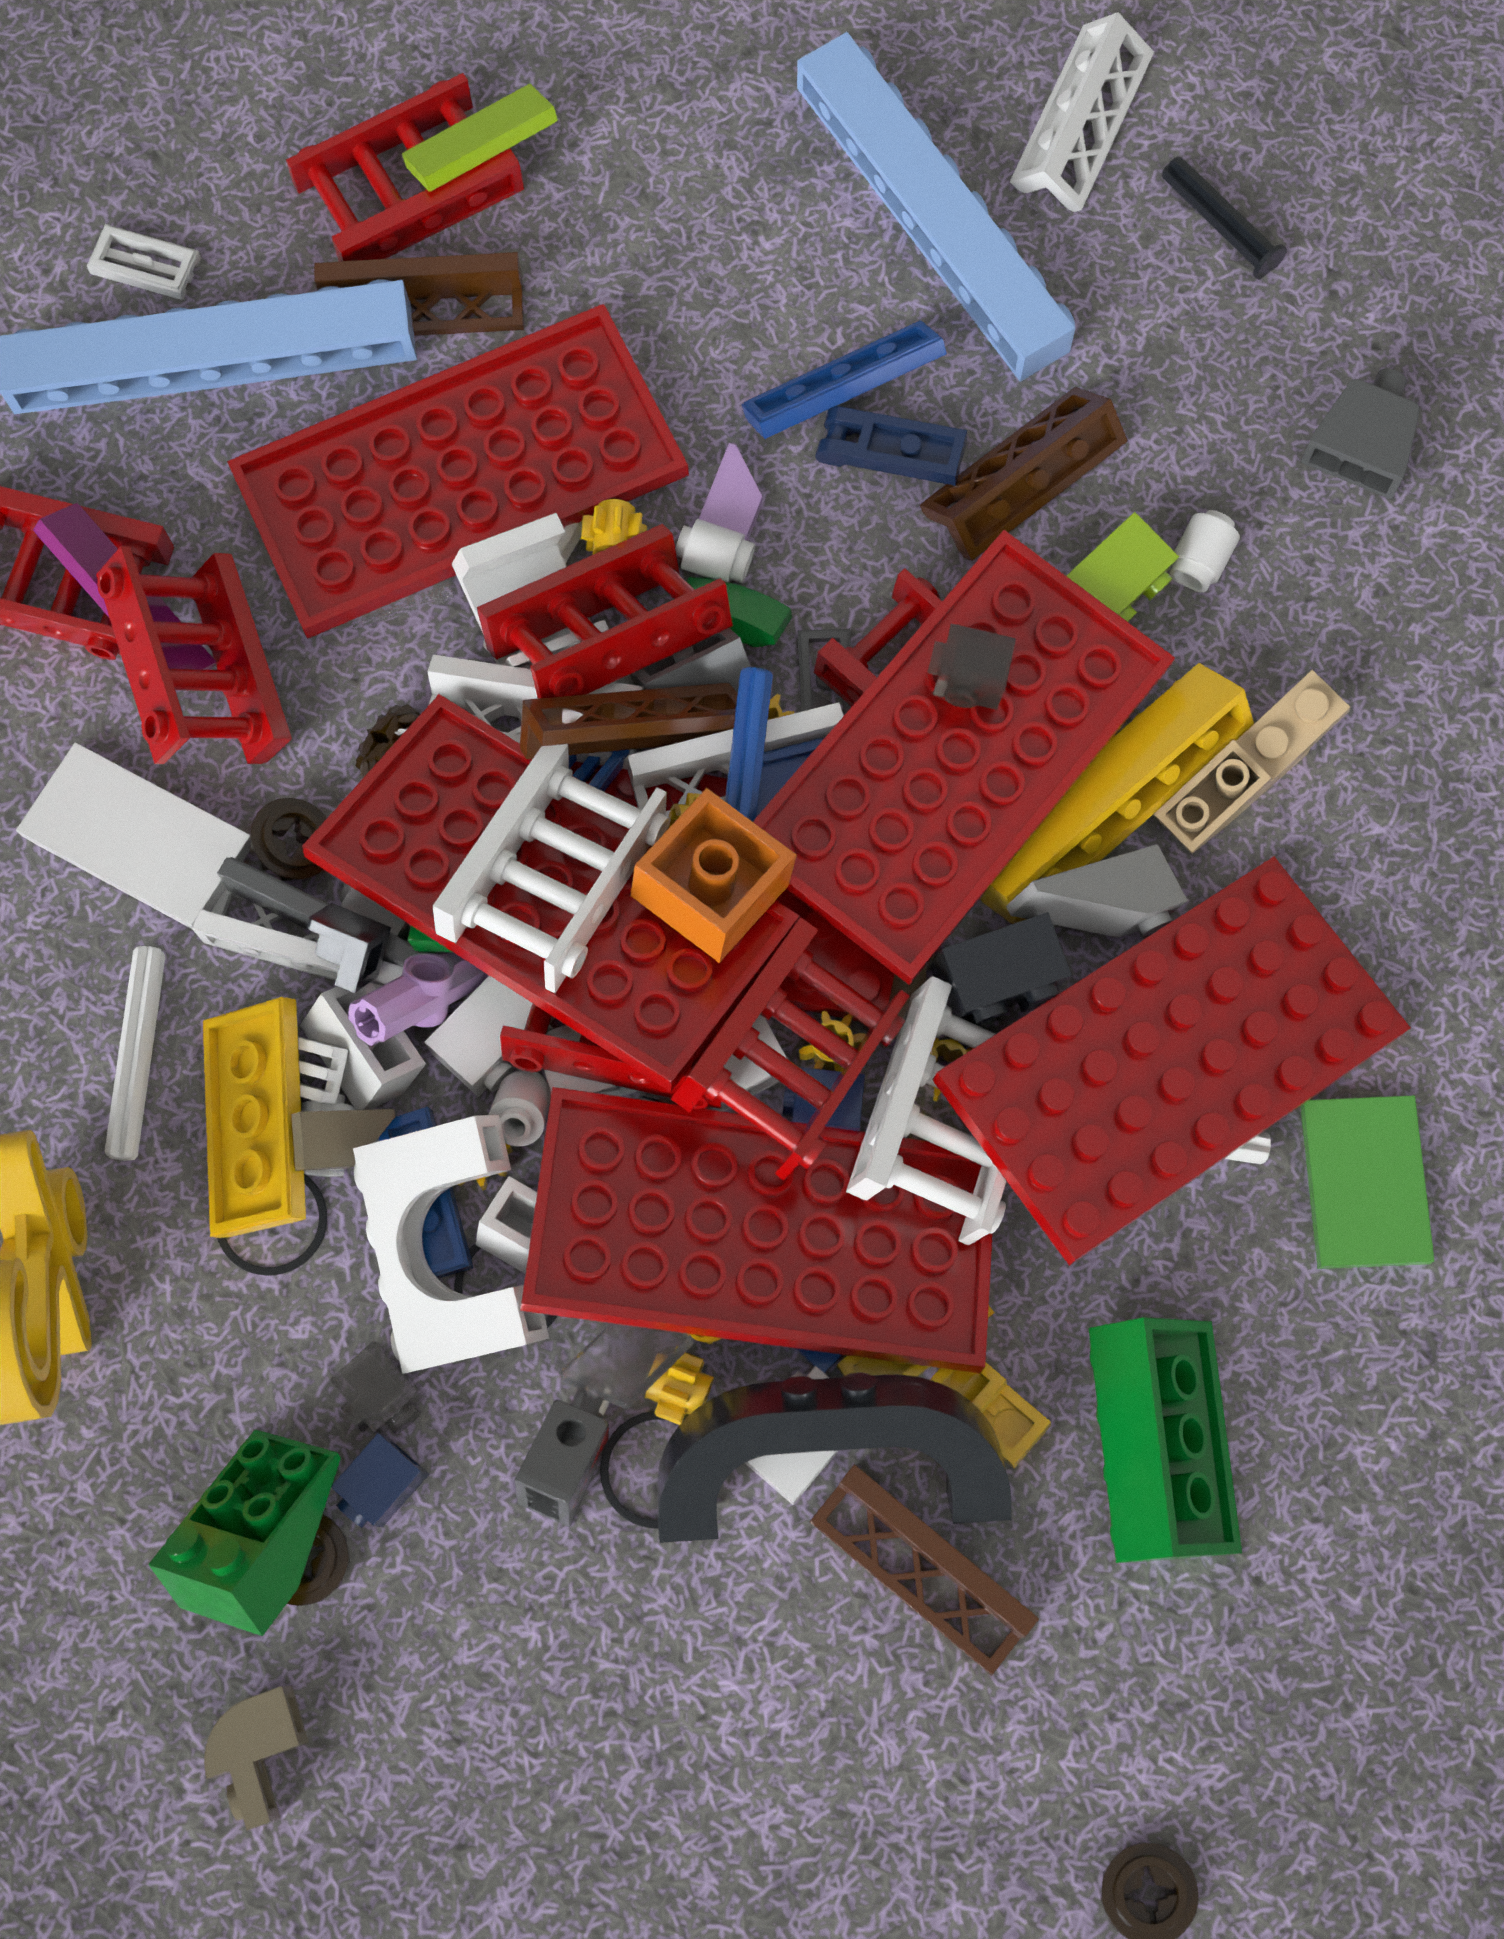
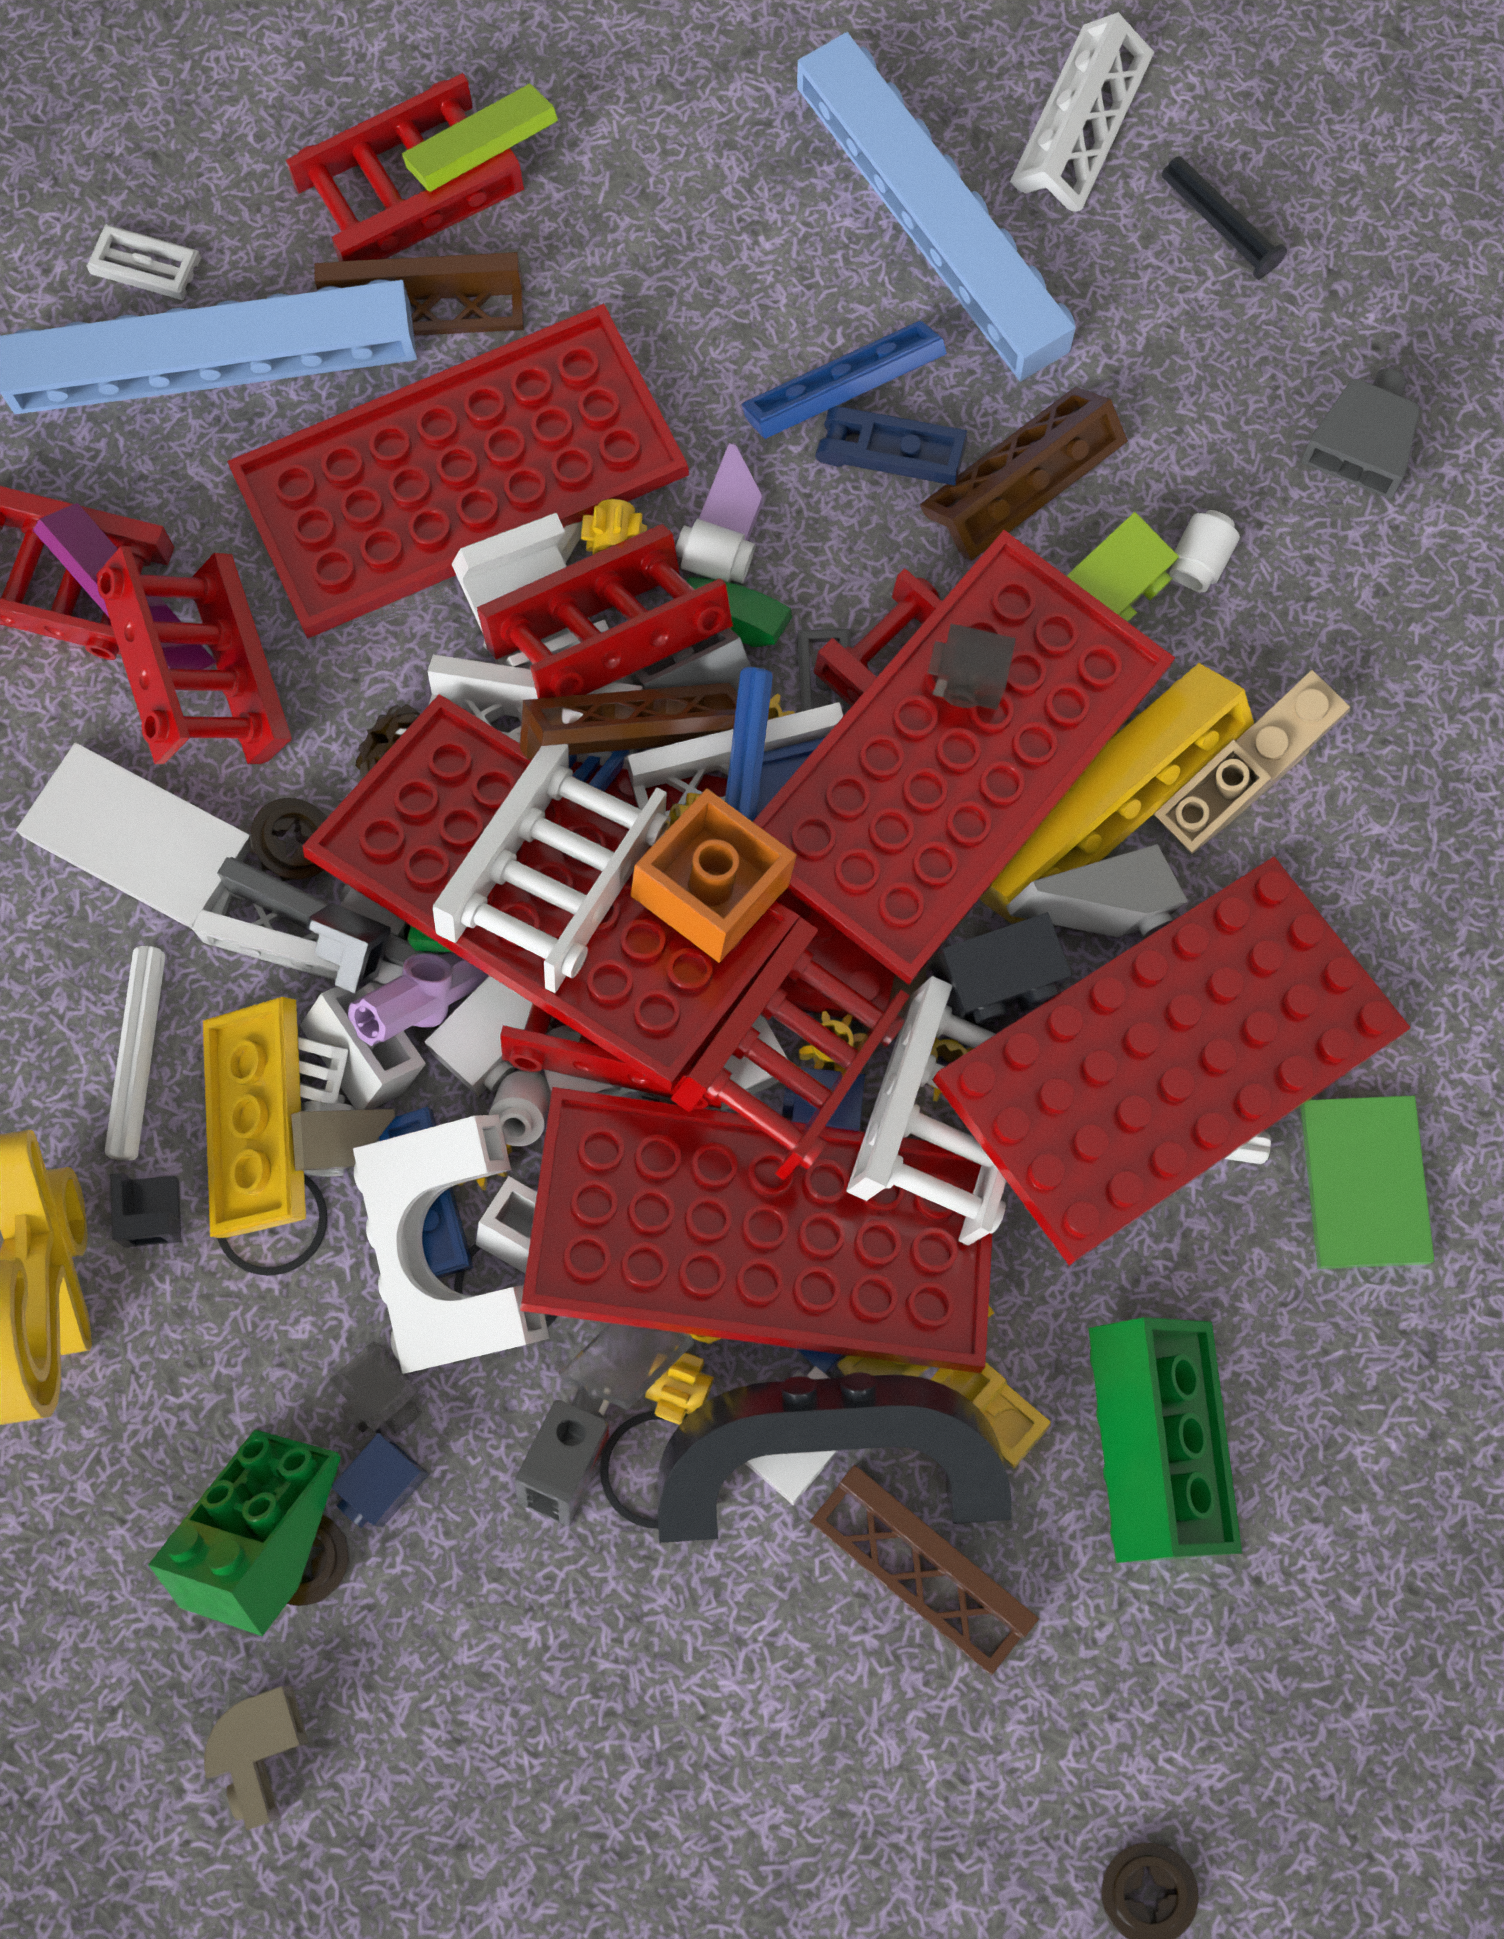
none -> black panel [110,1172,181,1248]

